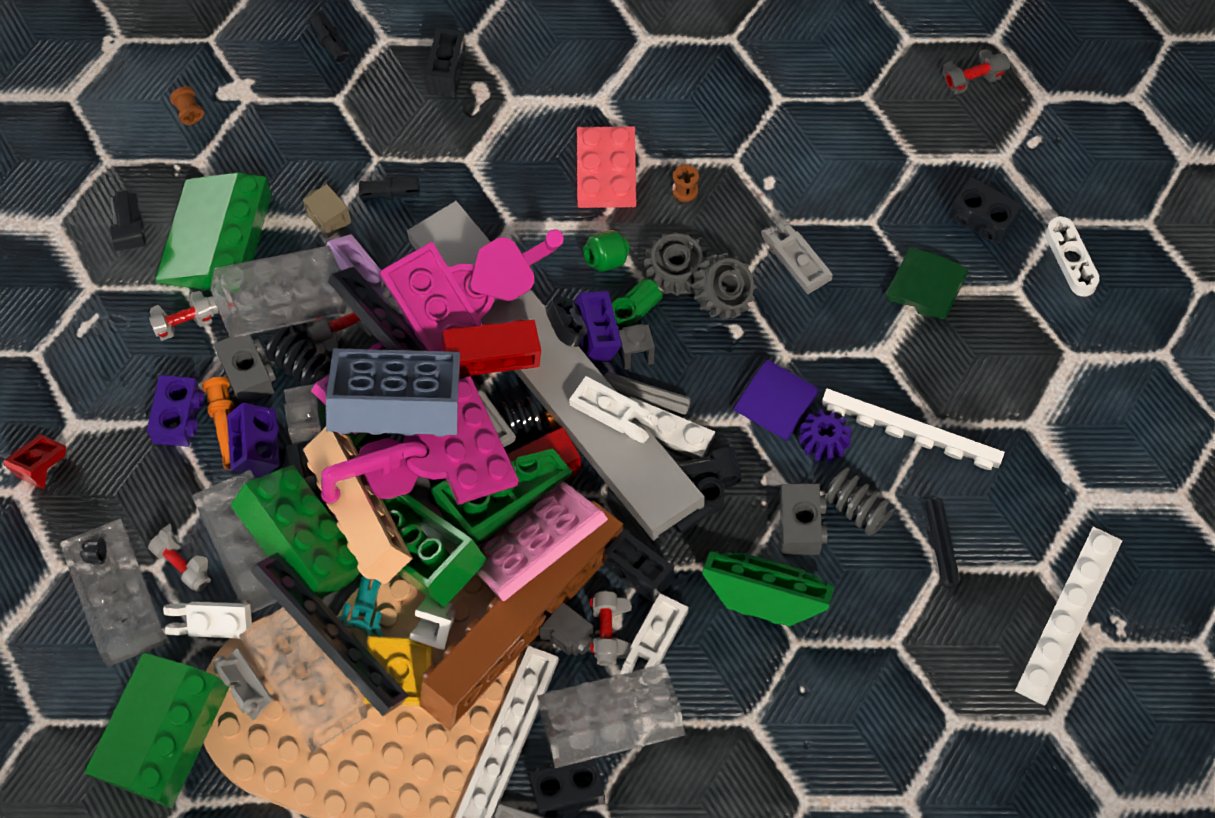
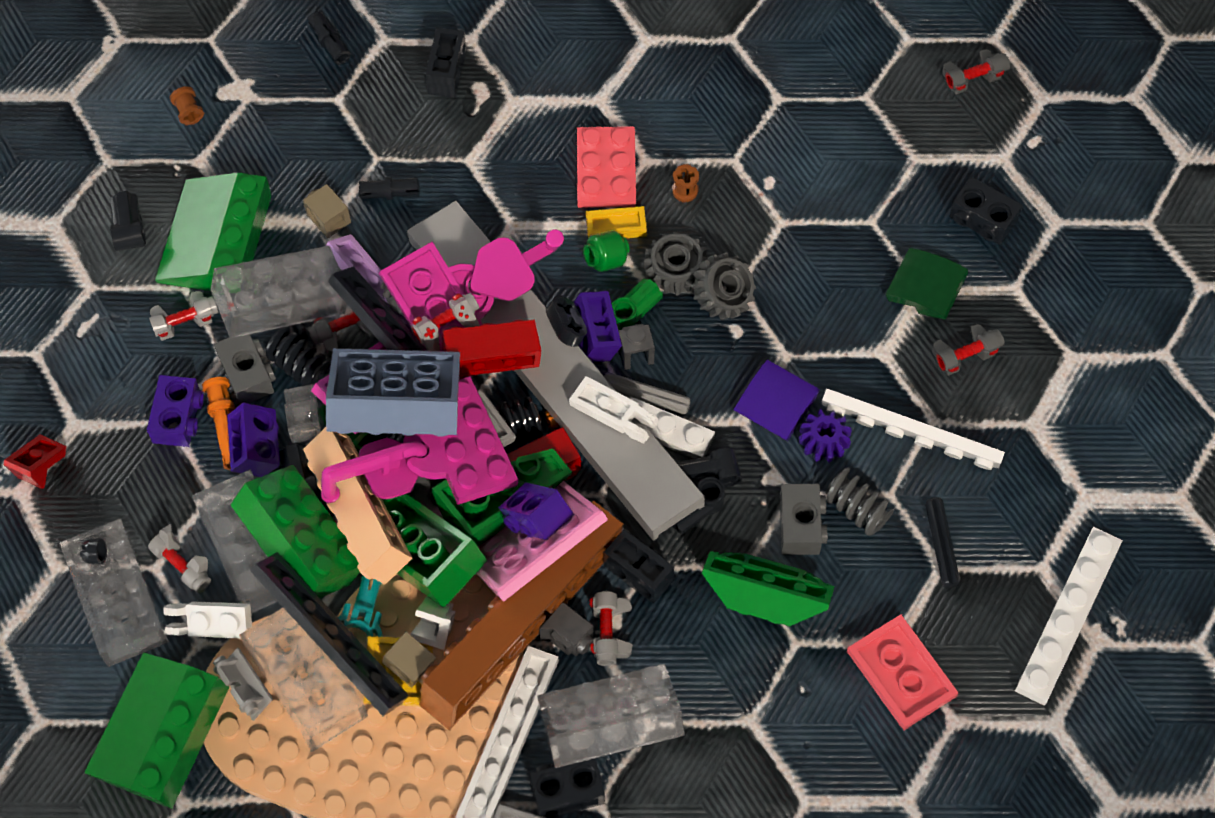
white hinge [620,593,688,686] -> none
light grey hinge [761,218,833,294] -> none
white beam [1046,217,1099,296] -> none
none -> dark tan brick [382,632,436,688]
none -> light grey piece [411,293,480,351]
none -> dark purple brick [499,482,574,540]
none -> yellow tile [586,206,647,238]
none -> coral plate [847,614,959,731]
none -> dark grey piece [932,324,1004,376]

